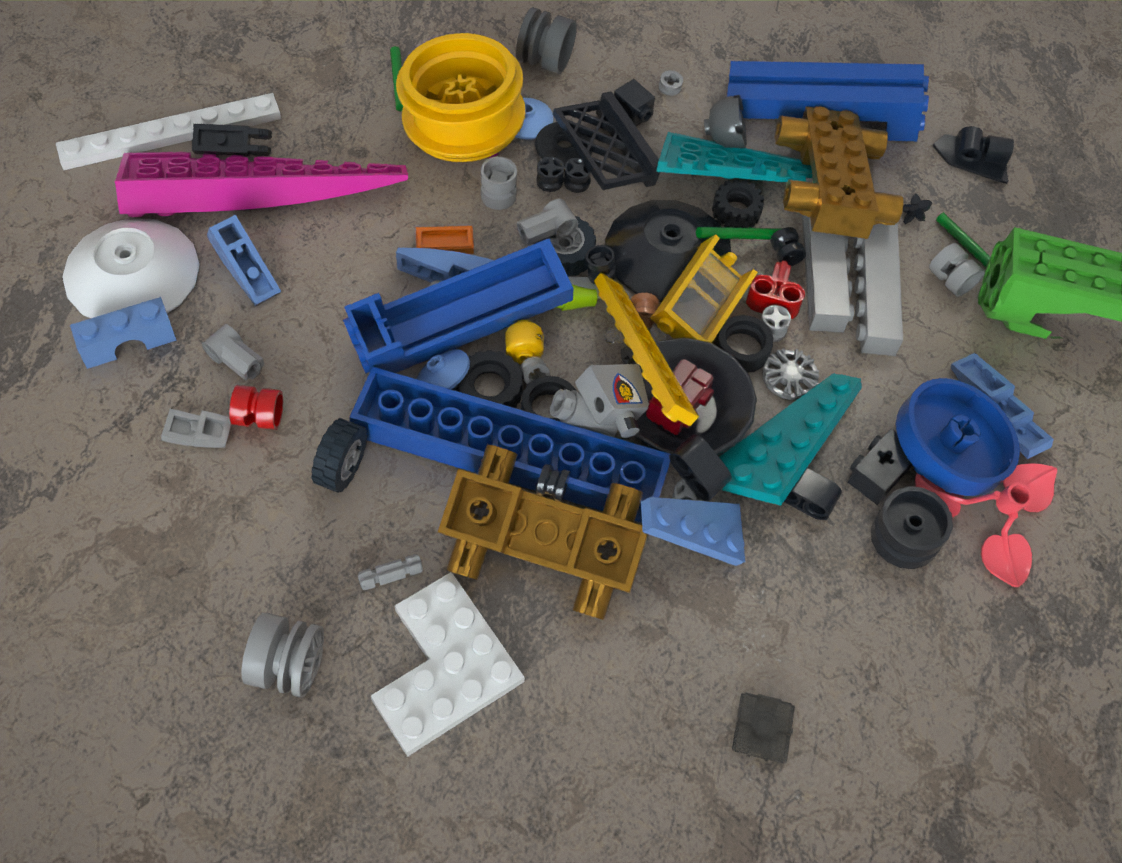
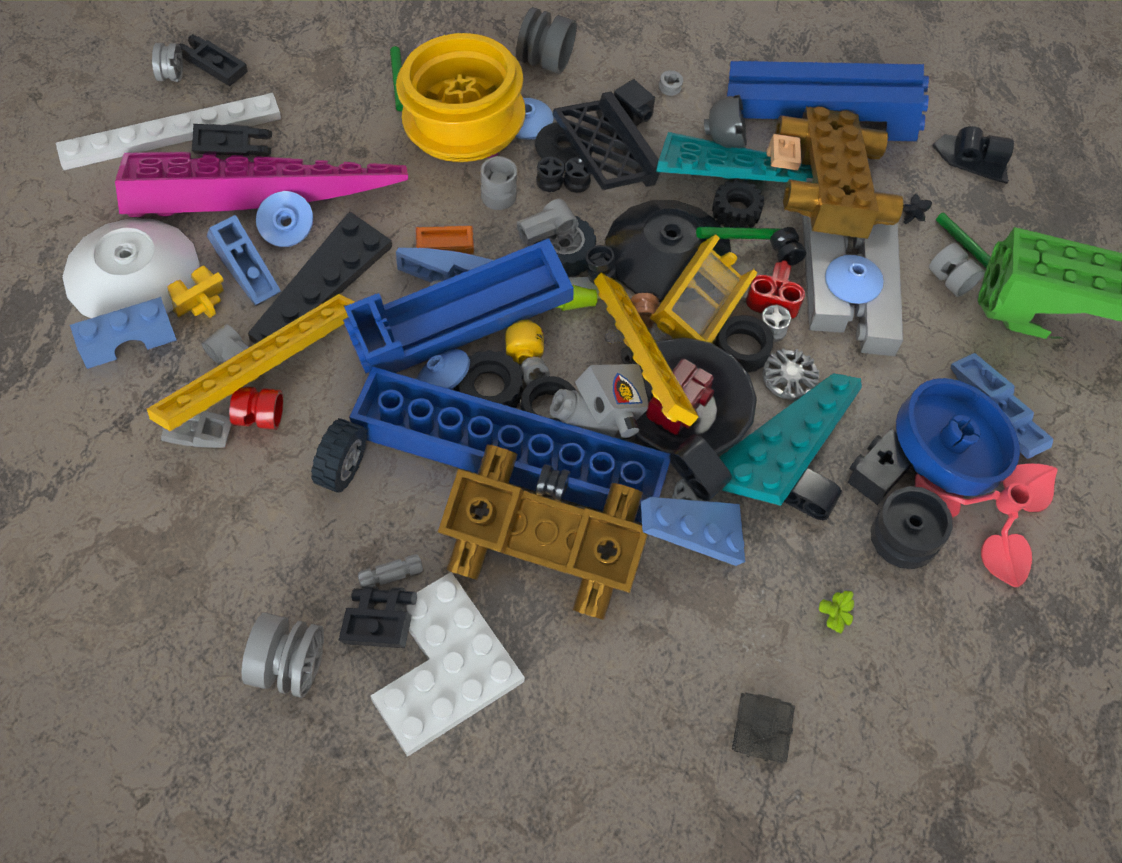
none -> yellow plate [147,294,355,431]
none -> light grey wheel [152,43,183,82]
none -> yellow hips [167,265,224,318]
none -> black hinge [179,34,248,87]
none -> black wing [248,212,392,344]
none -> light blue dish [256,191,313,247]
none -> black plate [339,586,417,648]
none -> light nougat bracket [766,134,801,170]
none -> lime plant [819,591,854,634]
none -> light blue dish [825,255,884,304]

